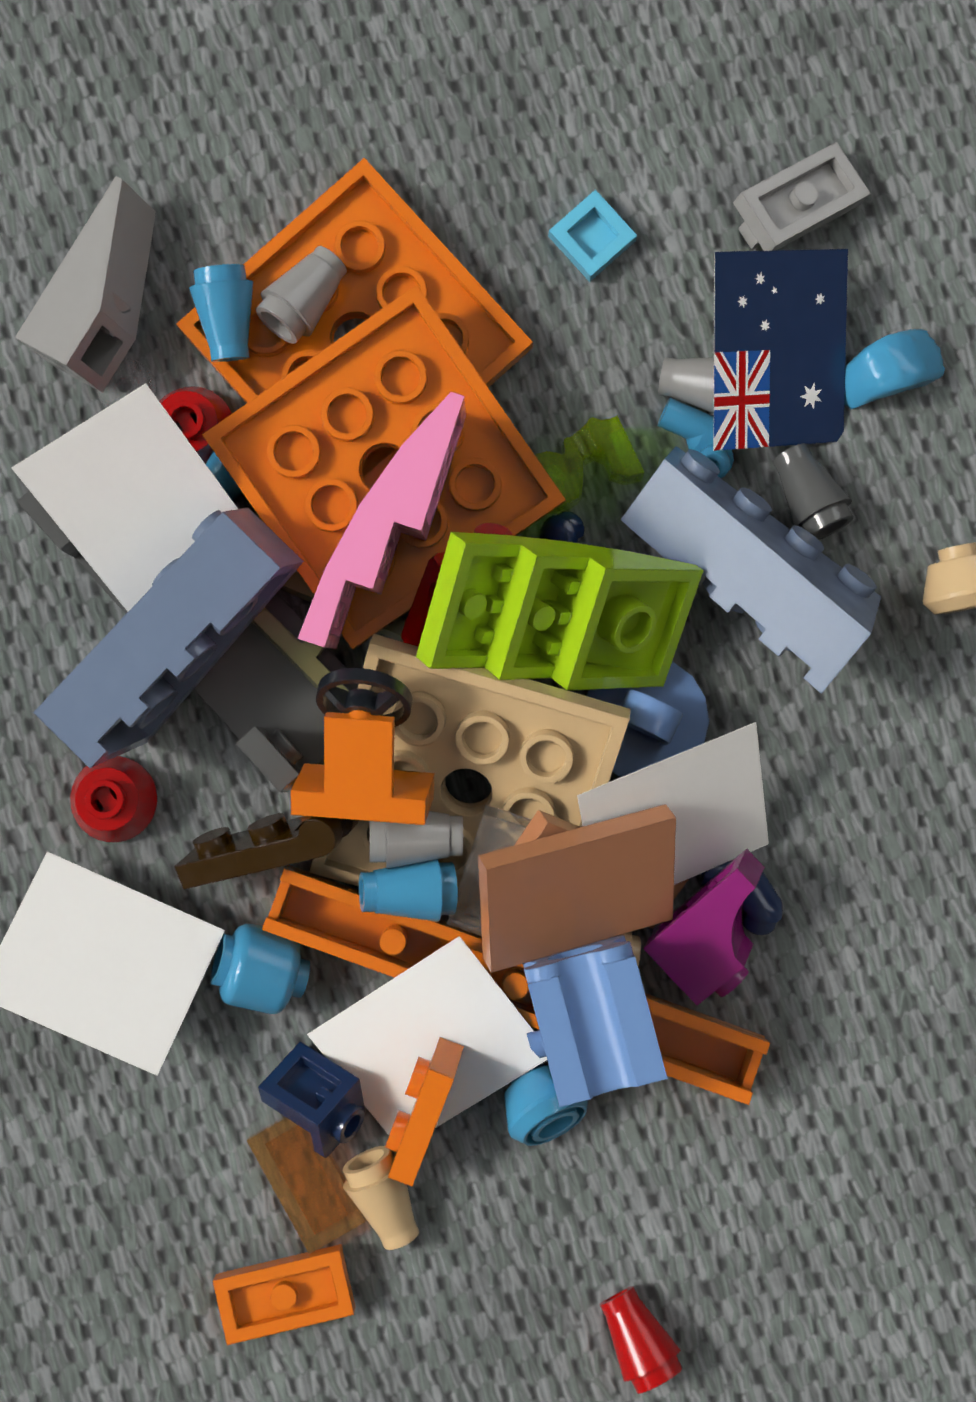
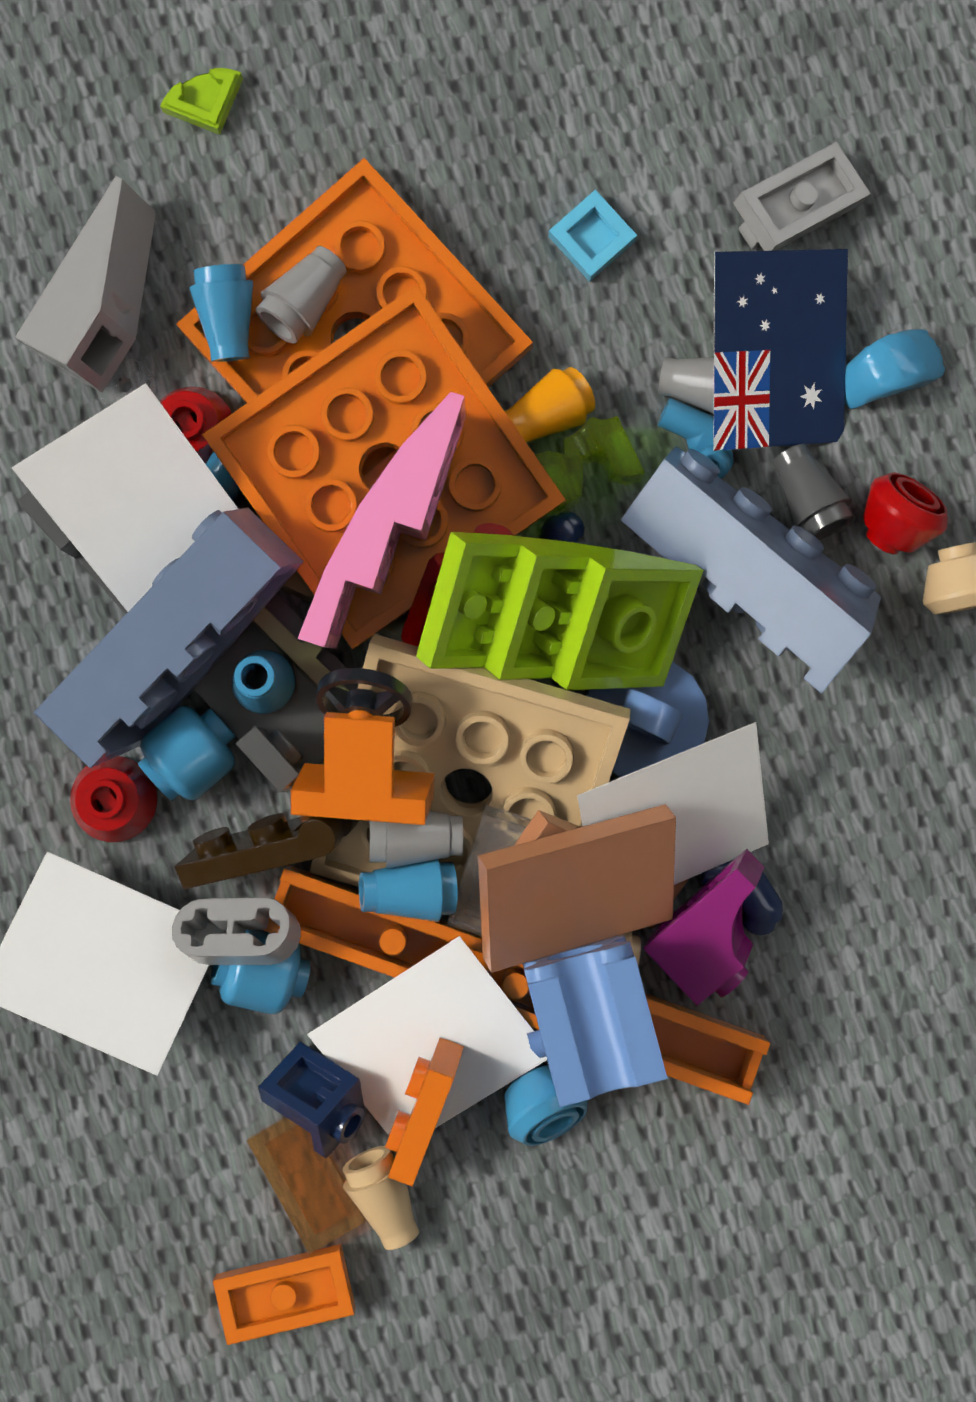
red cone [599,1286,683,1394] -> none
none -> dark azure head [138,706,236,801]
none -> lime tile [160,68,243,135]
none -> light grey beam [172,898,301,965]
none -> dark azure cone [231,650,295,714]
none -> light orange cone [505,367,595,443]
none -> red cone [863,472,948,555]

